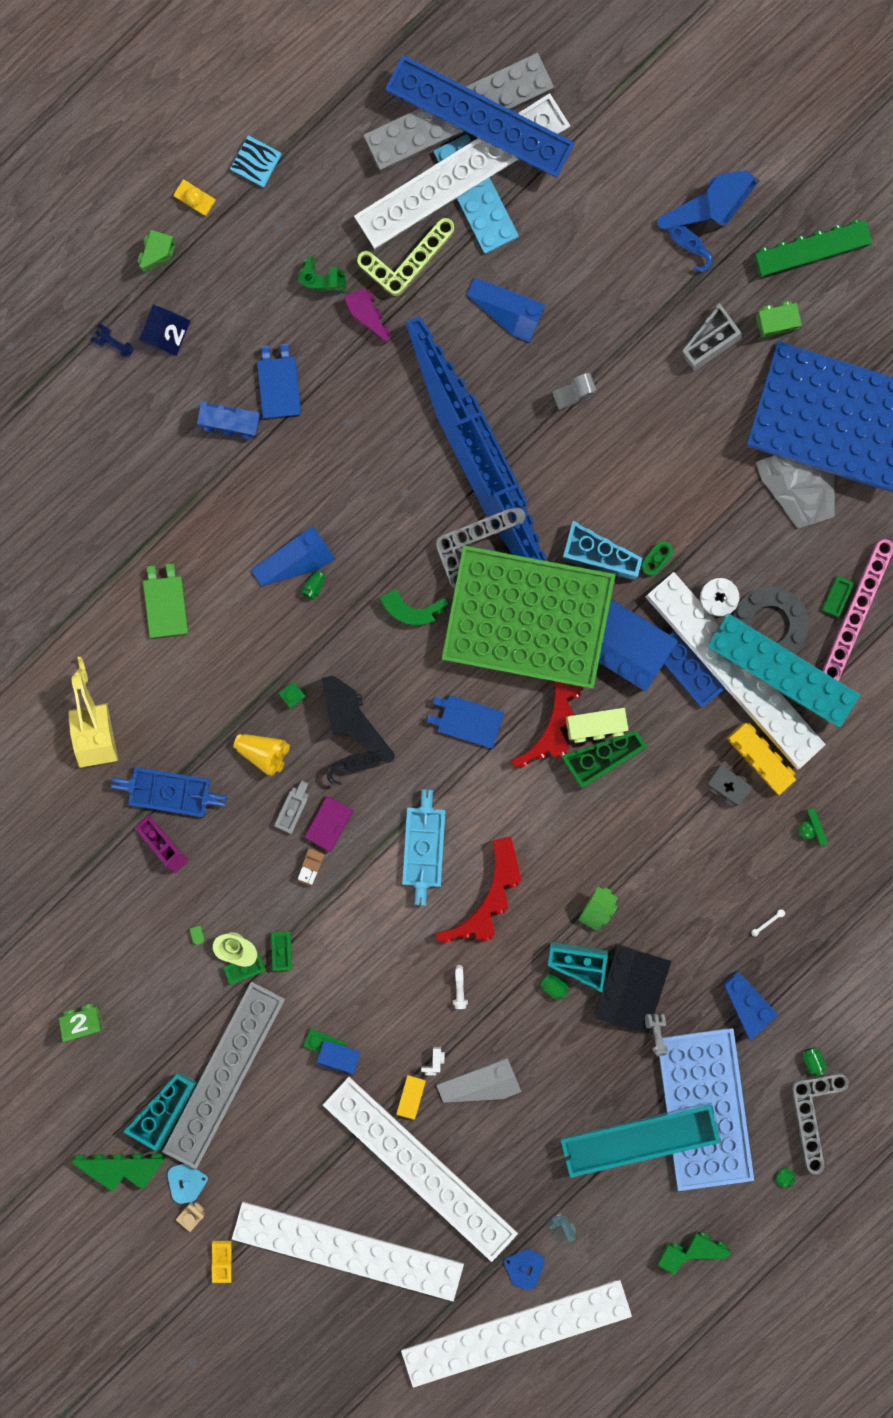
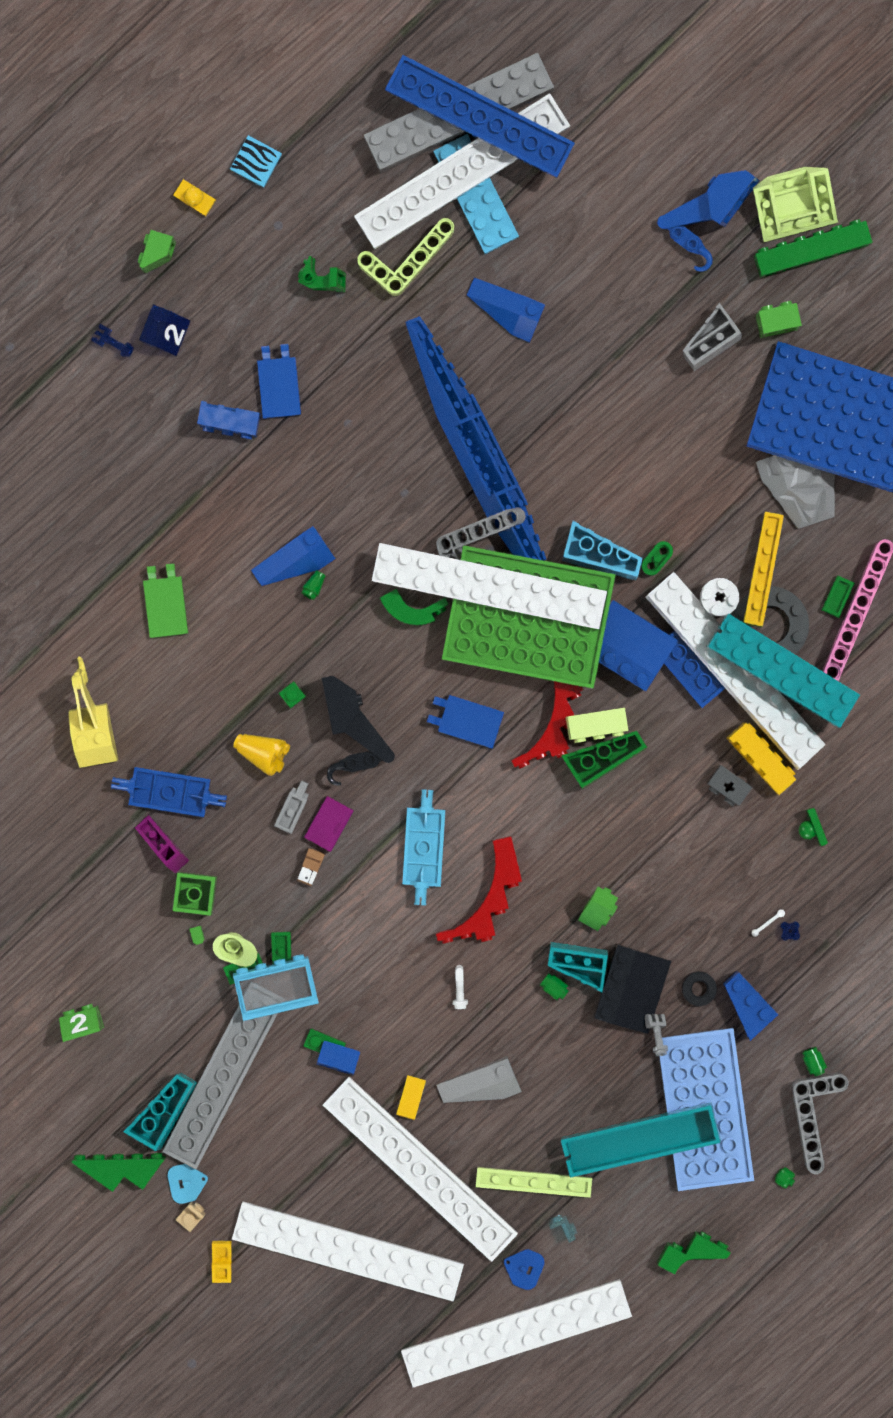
magenta slope [344,287,391,343] -> none
white bracket [421,1047,445,1075] -> none
light grey beam [552,372,597,410] -> none
none -> bright green brick [173,872,217,916]
none -> window [233,954,319,1021]
none -> white plate [372,543,607,629]
none -> yellowish green plate [476,1167,592,1198]
none -> black tyre [682,971,717,1006]
none -> yellow plate [743,512,784,628]
none -> yellowish green slope [753,167,838,242]
none -> clear blue plate [781,921,800,941]

